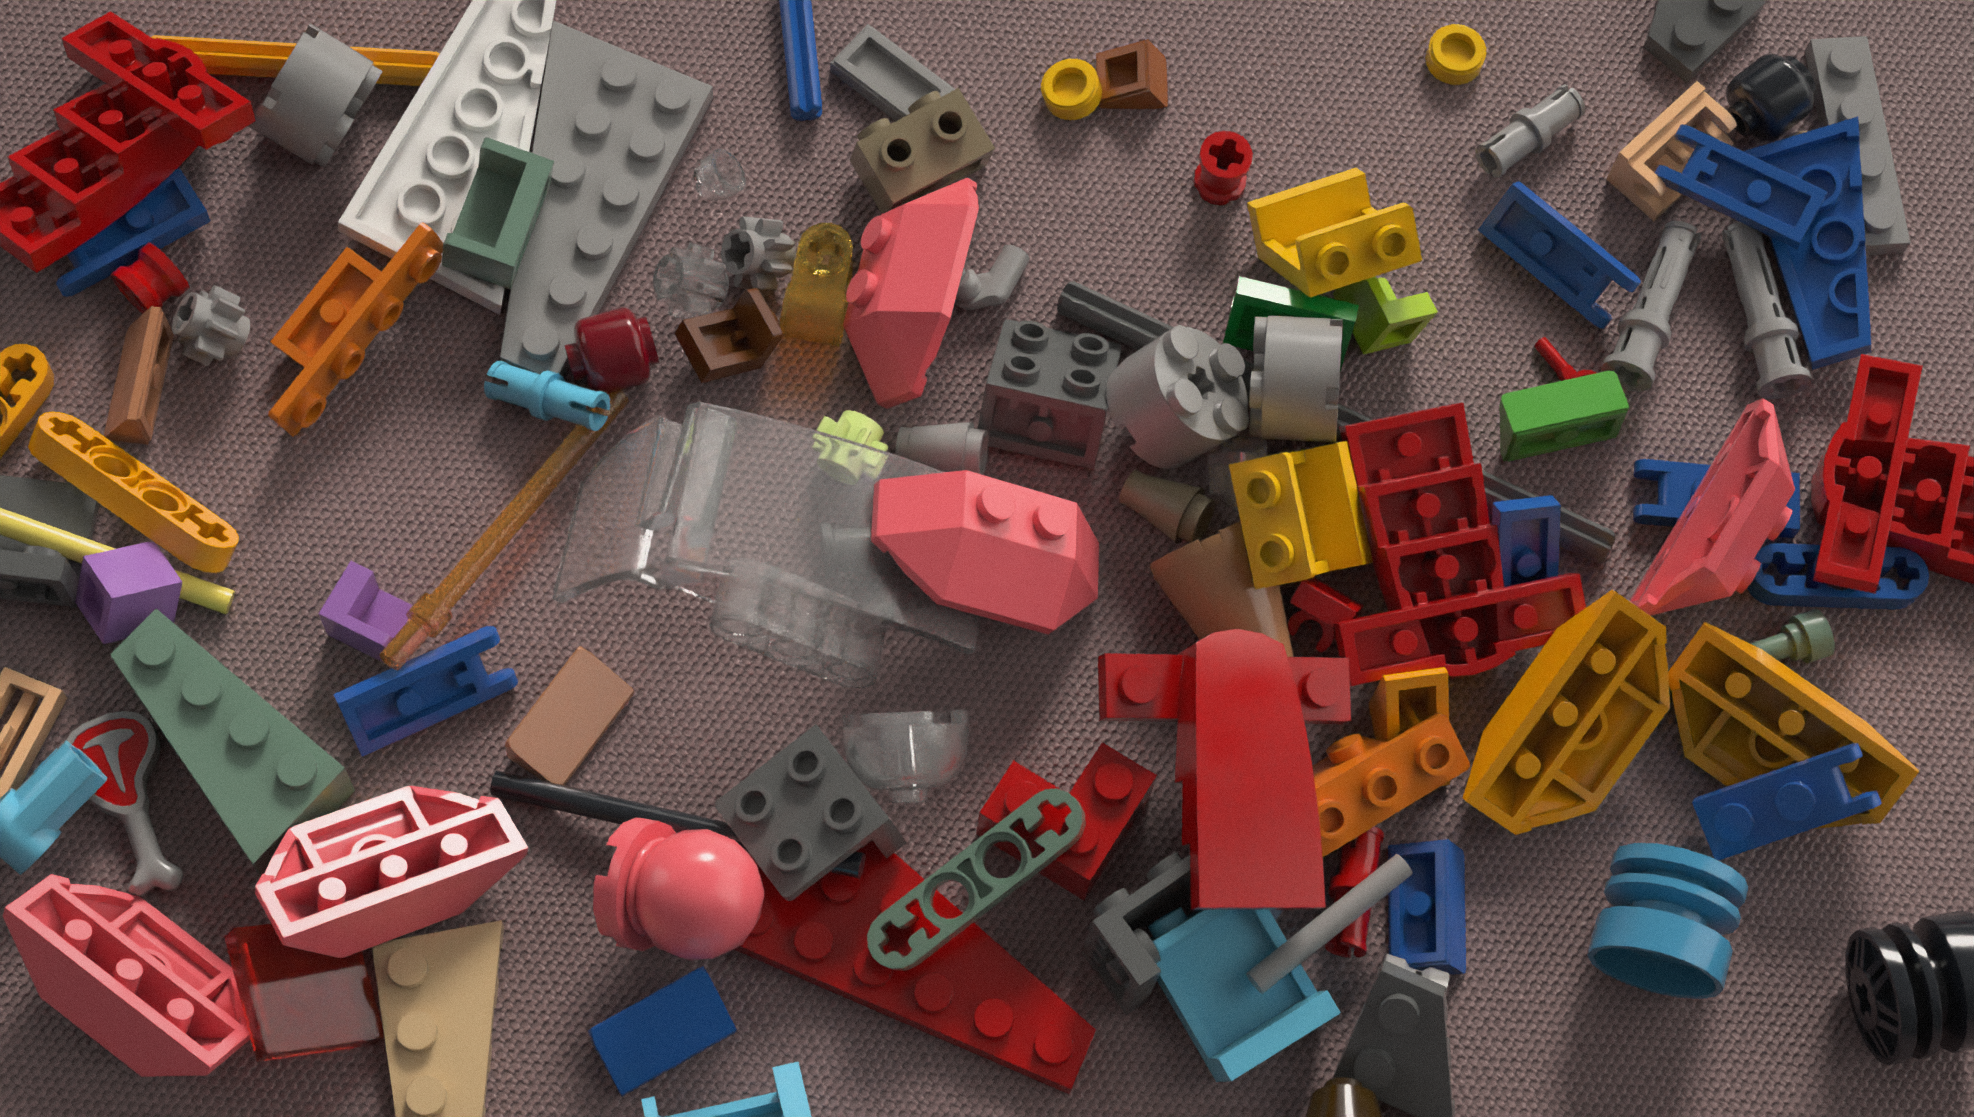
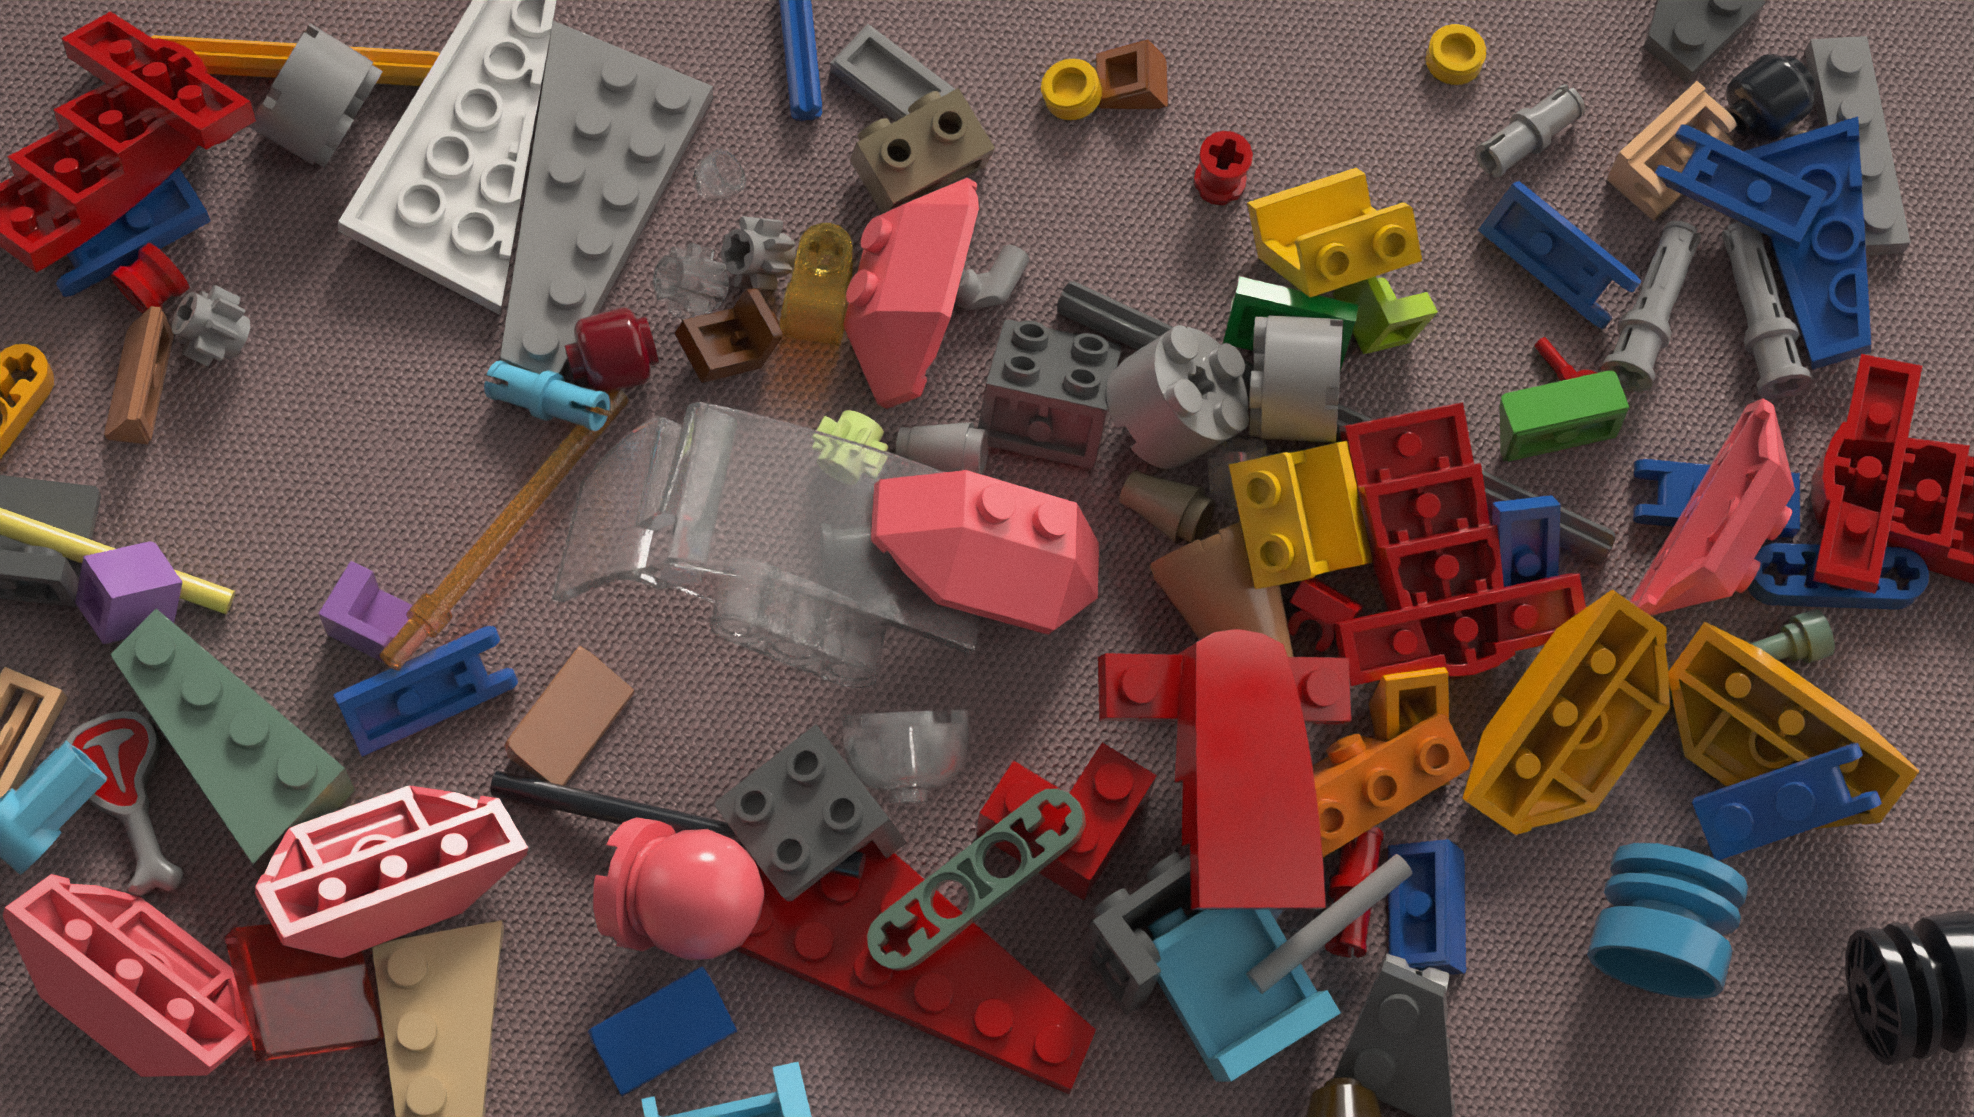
light orange beam [28,412,239,573] -> none
orange bracket [268,222,443,437] -> none
sand green panel [442,137,554,289] -> none

